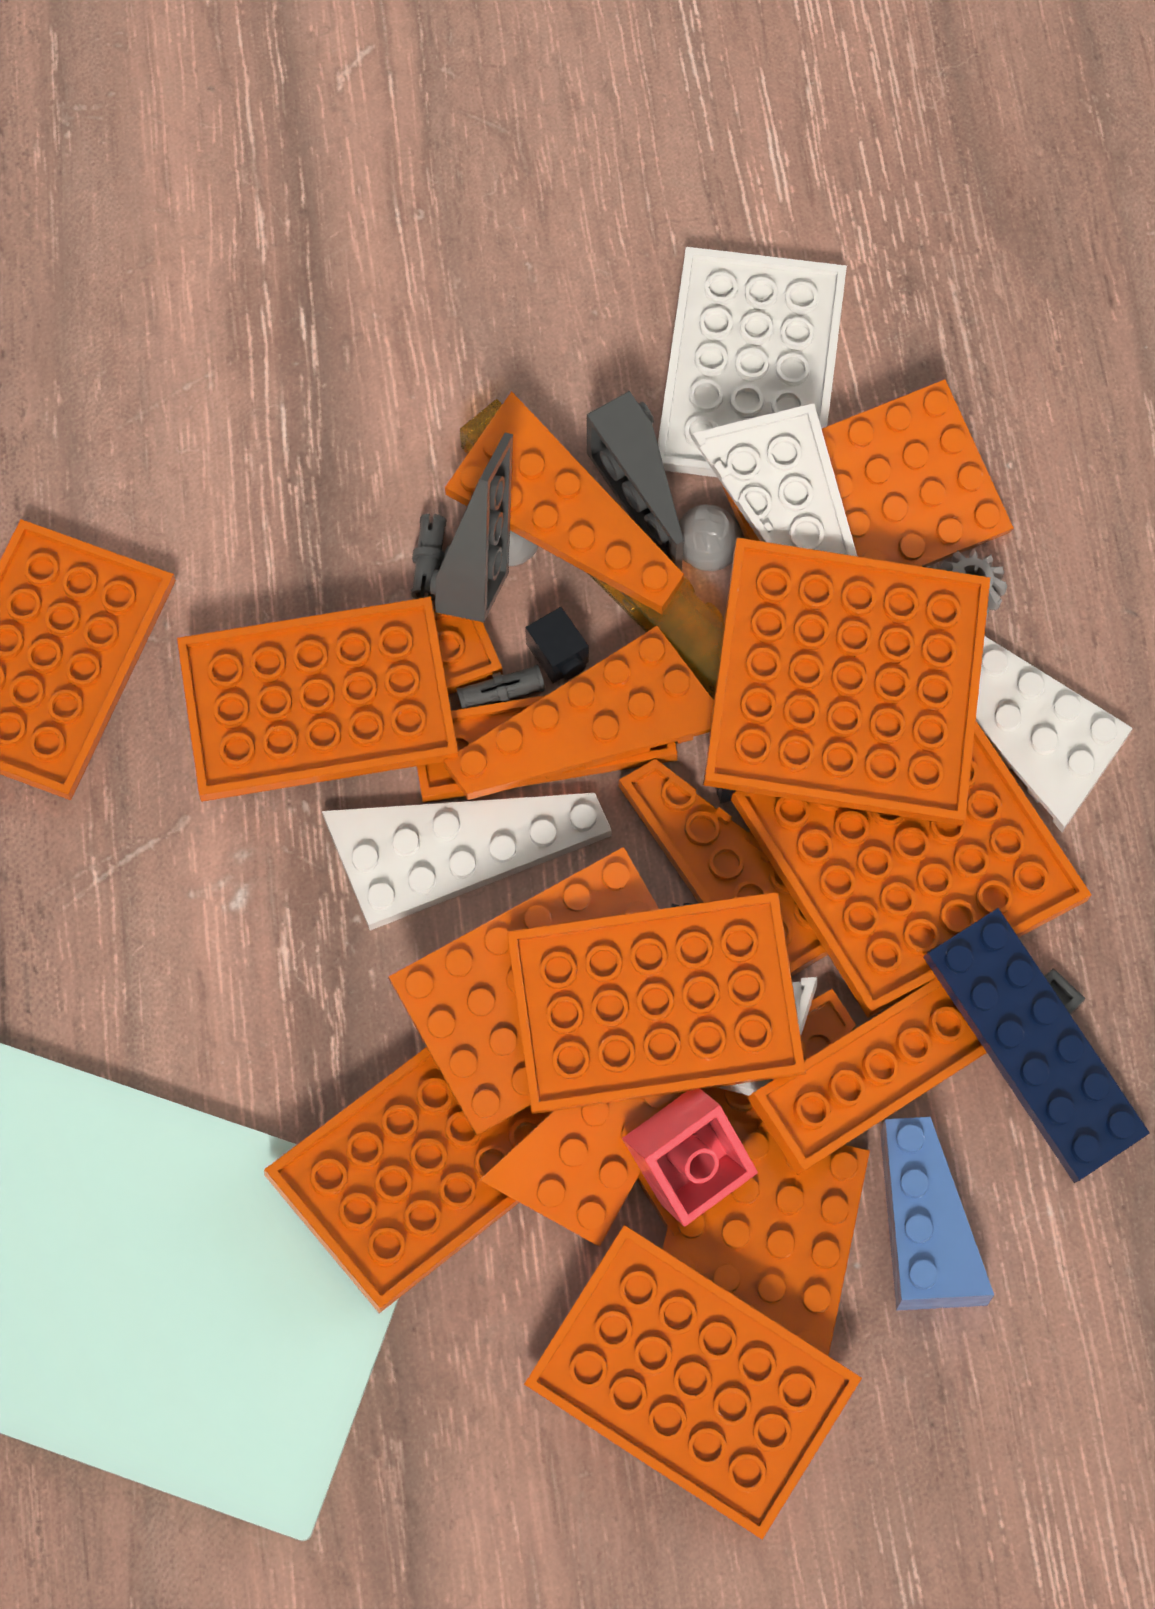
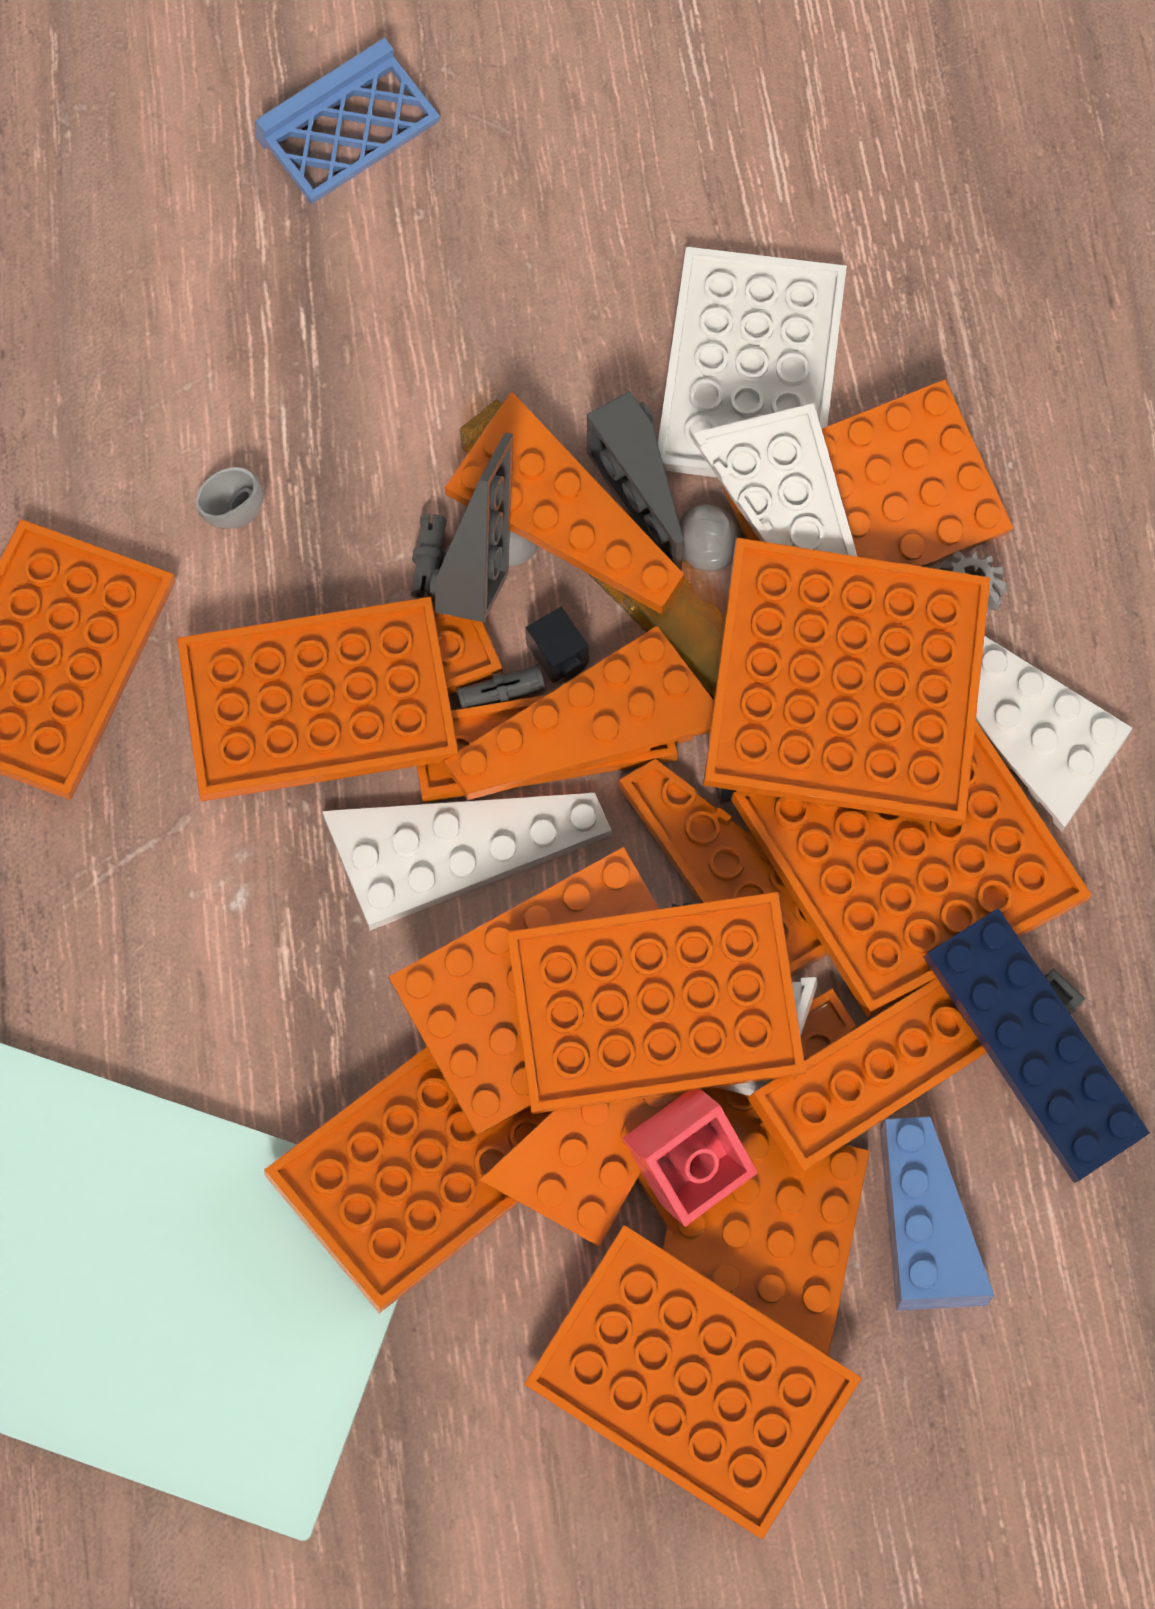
none -> light grey piece [196,467,263,529]
none -> medium blue fence [255,37,440,205]

